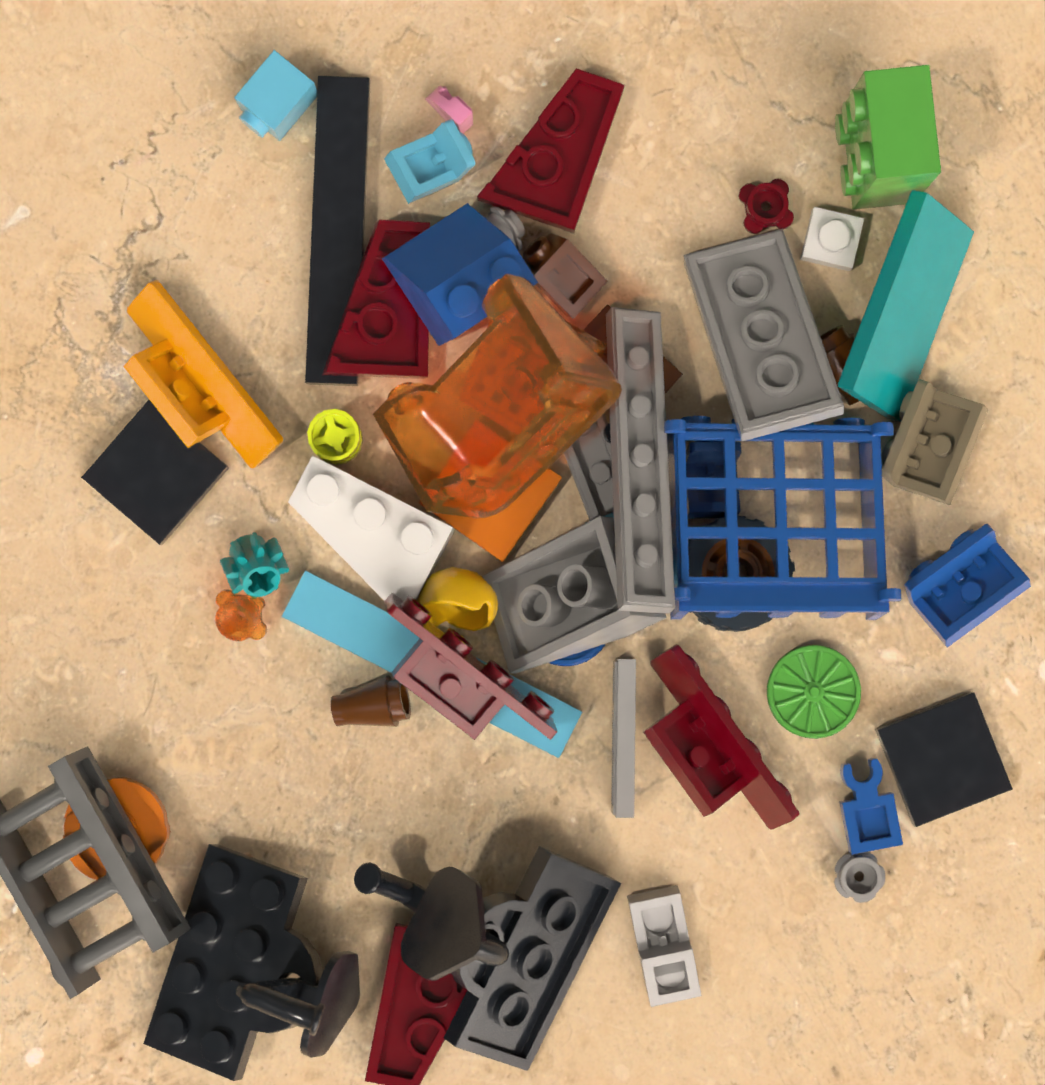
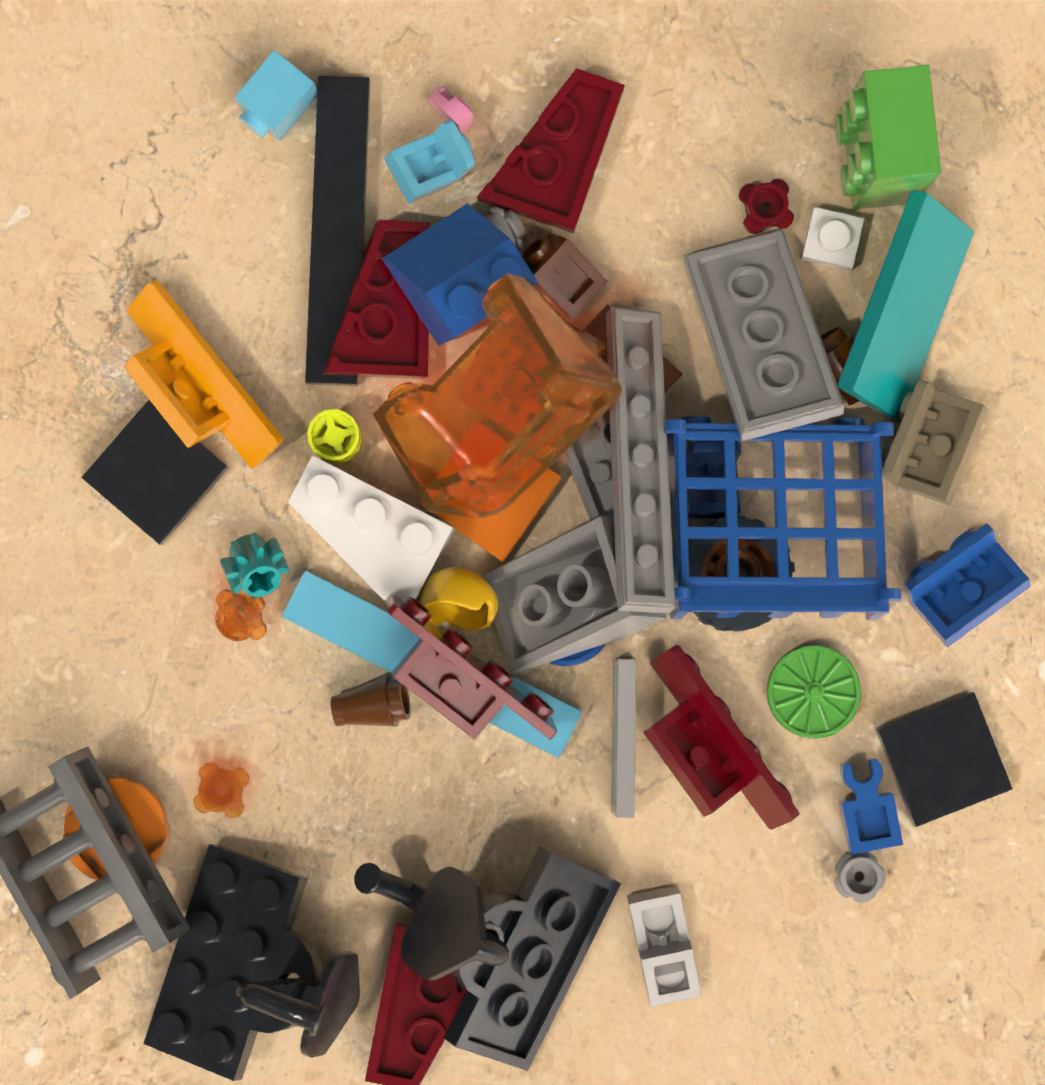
none -> clear orange plate [193,762,250,818]

